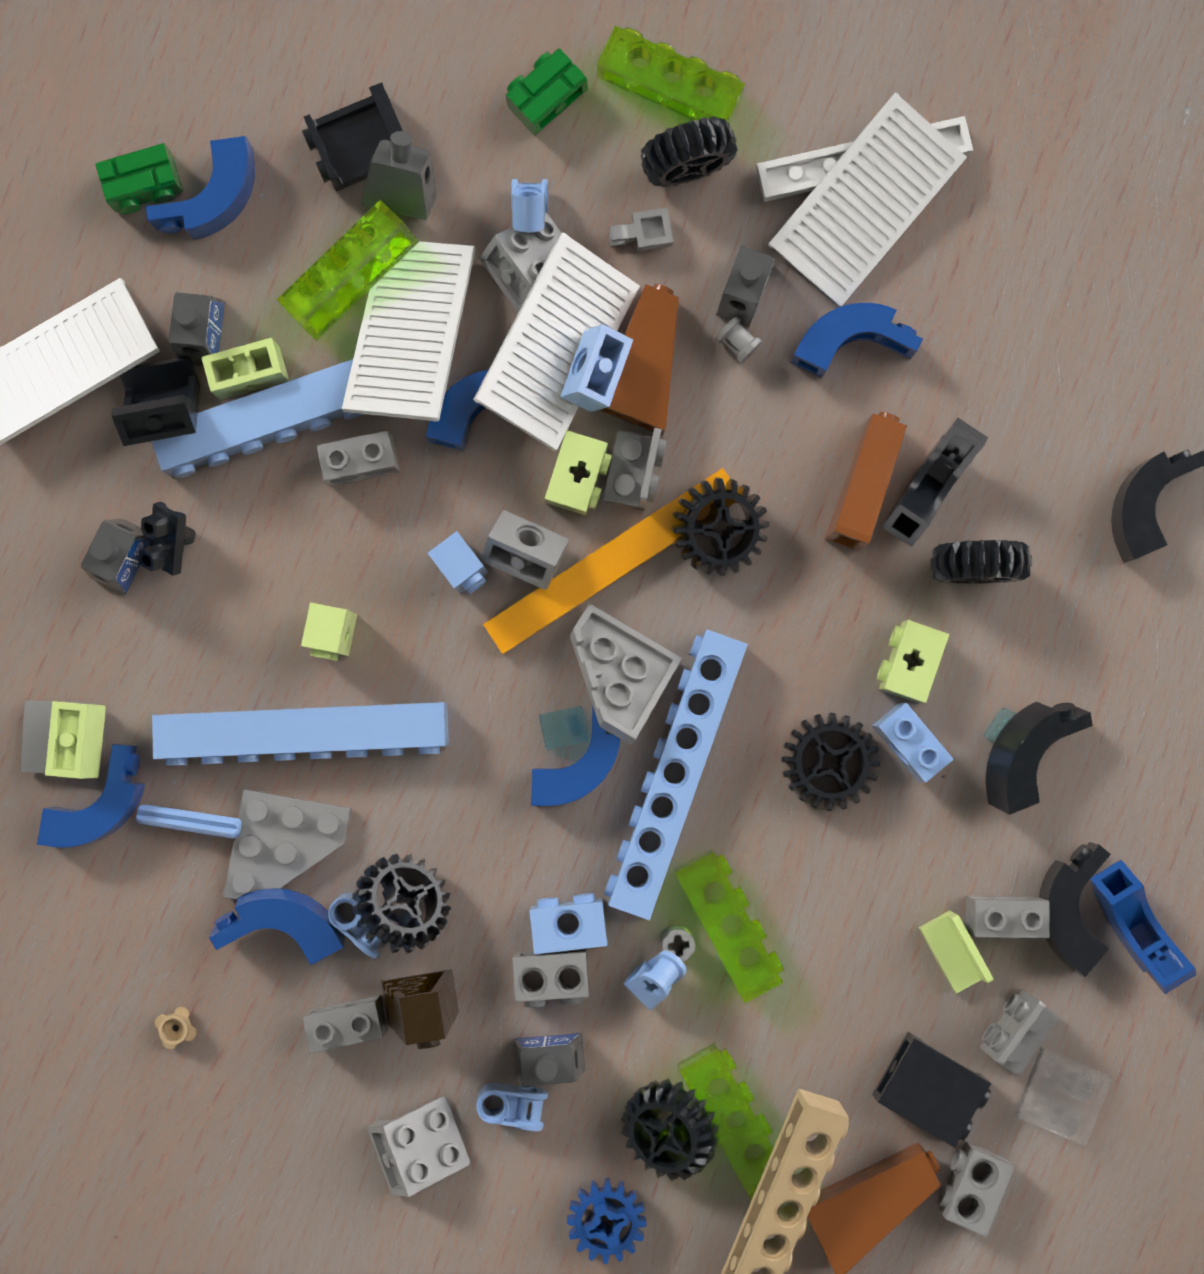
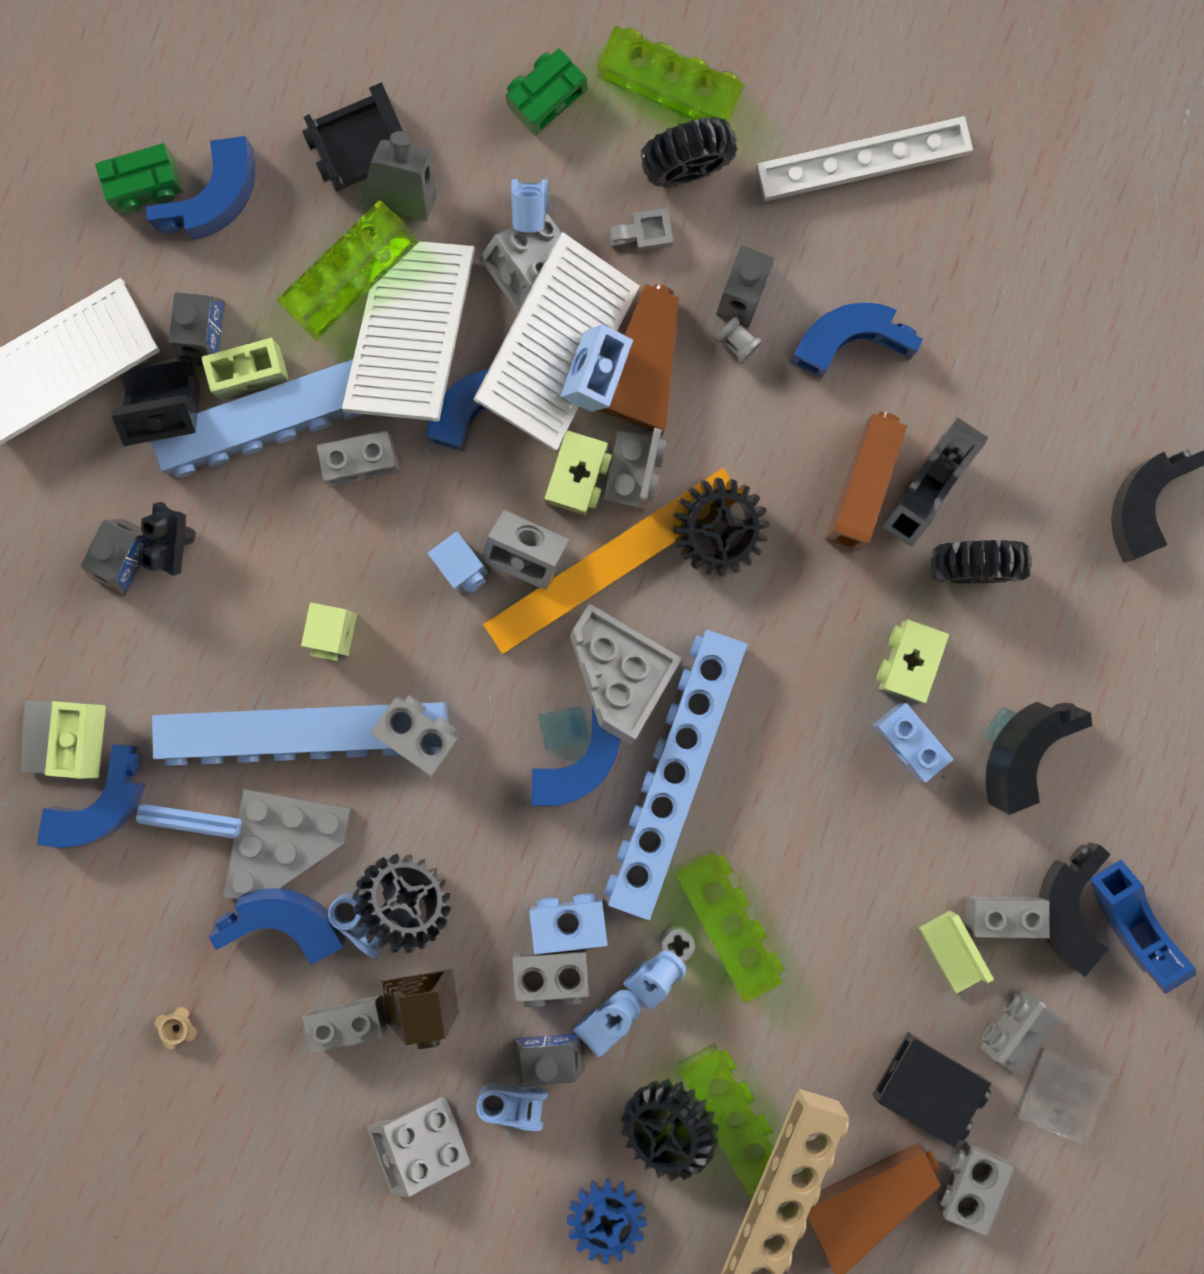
white window [768,92,967,307] -> none
black gear [781,713,880,811] -> none
none -> light grey brick [370,695,460,776]
none -> light blue piece [573,990,642,1057]

